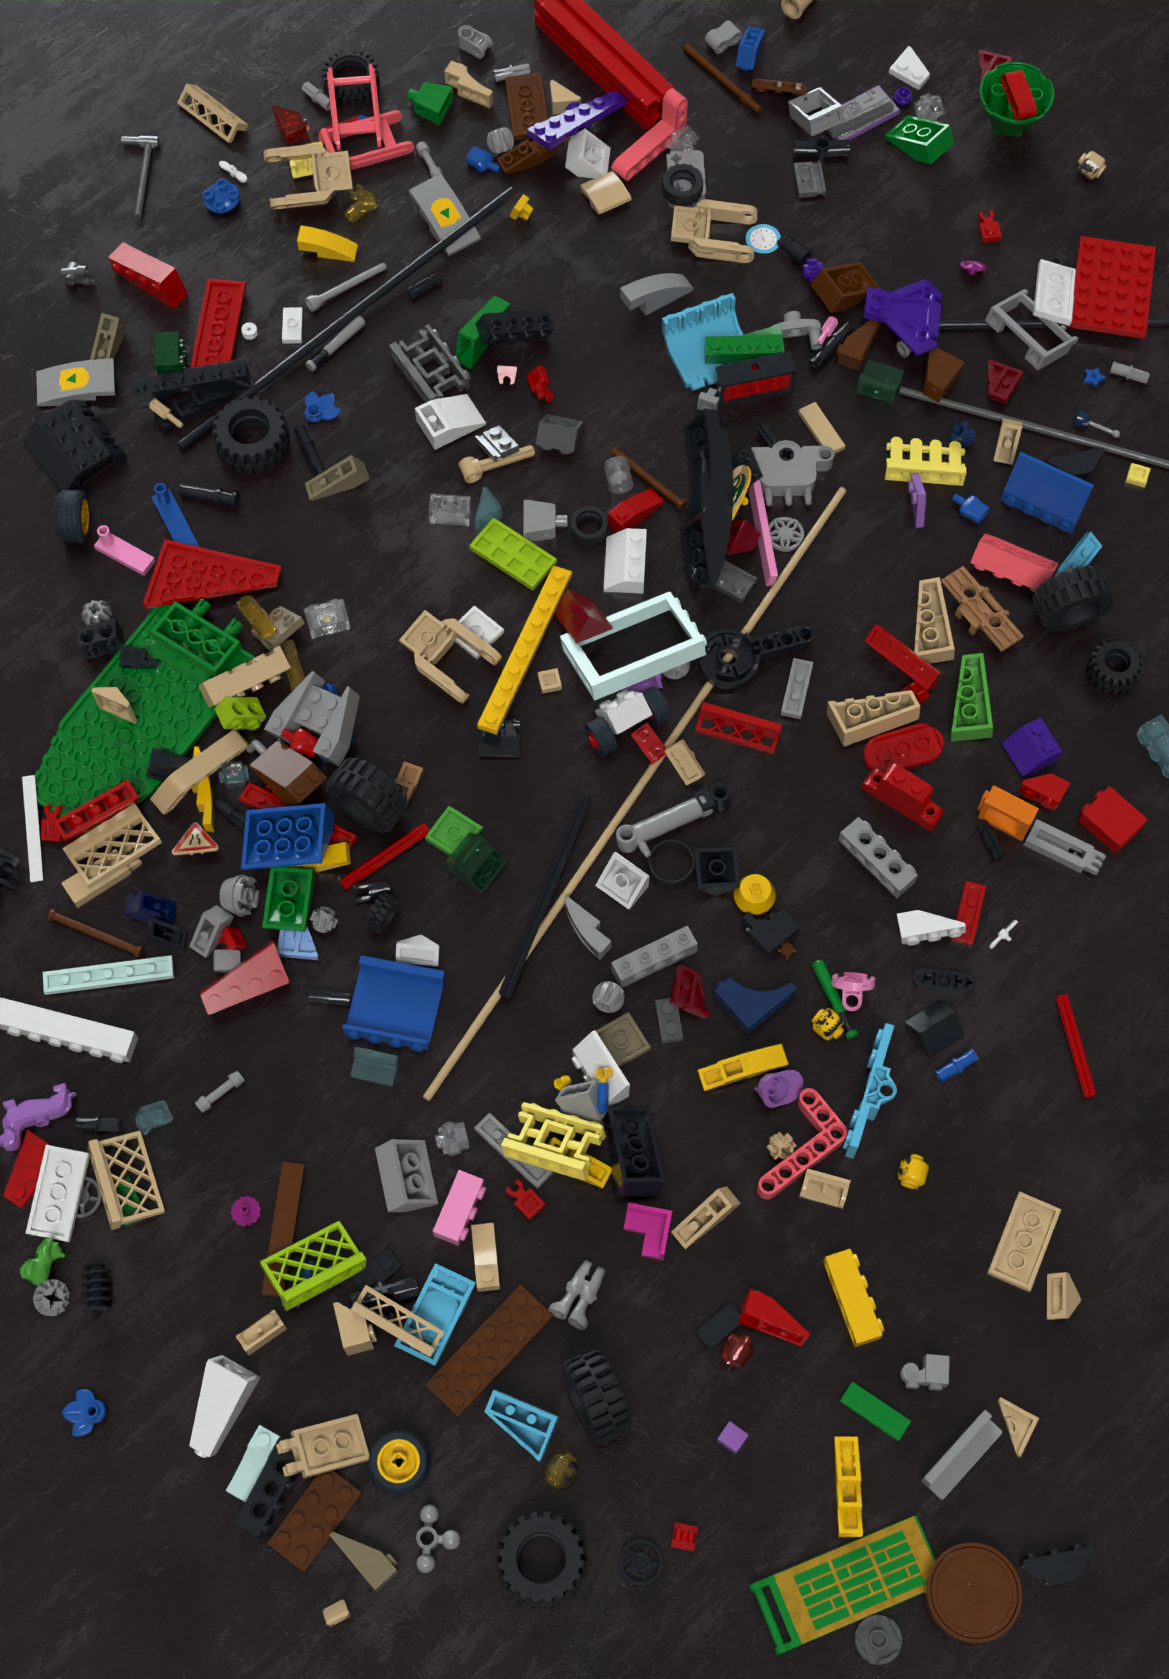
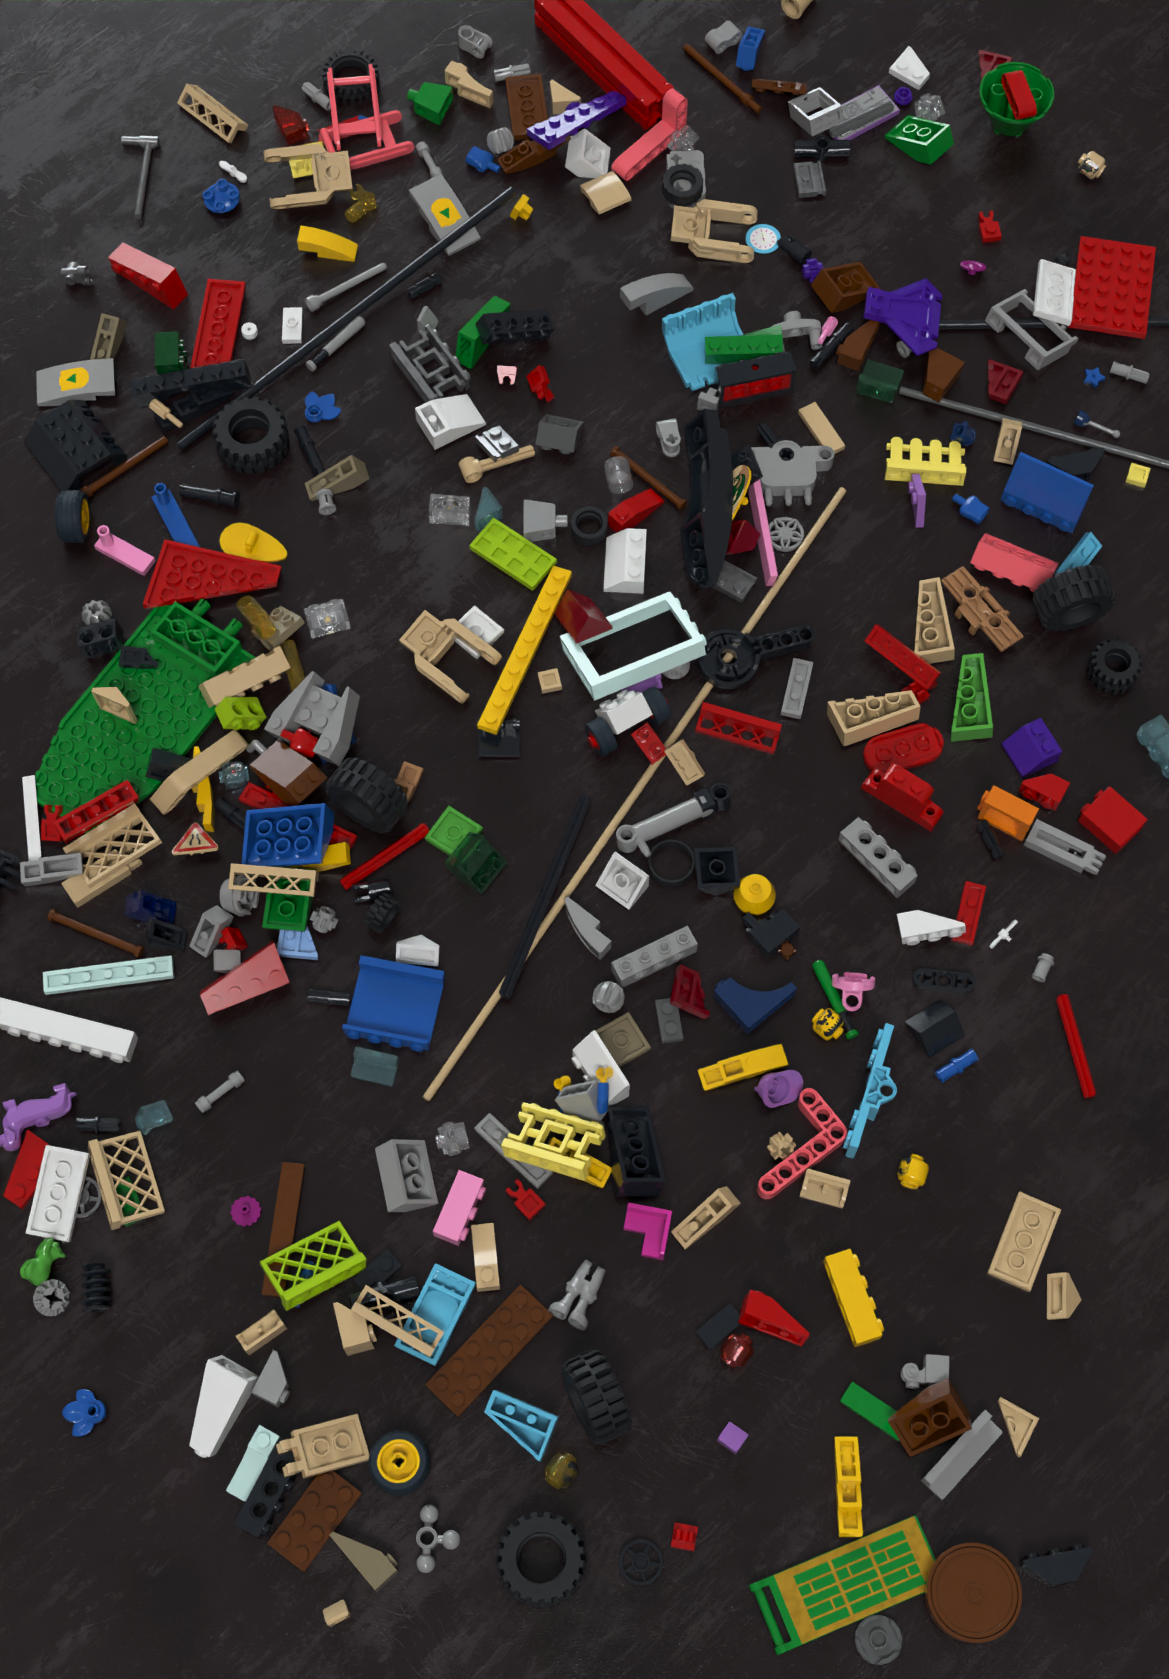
none -> light grey slope [20,853,83,887]
none -> reddish brown bar [80,436,168,498]
none -> yellow shield [219,523,288,563]
none -> tan fence [228,863,319,897]
none -> light grey slope [252,1350,290,1408]
none -> light grey bush [316,489,336,515]
none -> light grey slope [417,306,438,331]
none -> light grey piece [656,418,681,457]
none -> reddish brown slope [888,1378,972,1457]
none -> light grey pin [1032,953,1054,982]

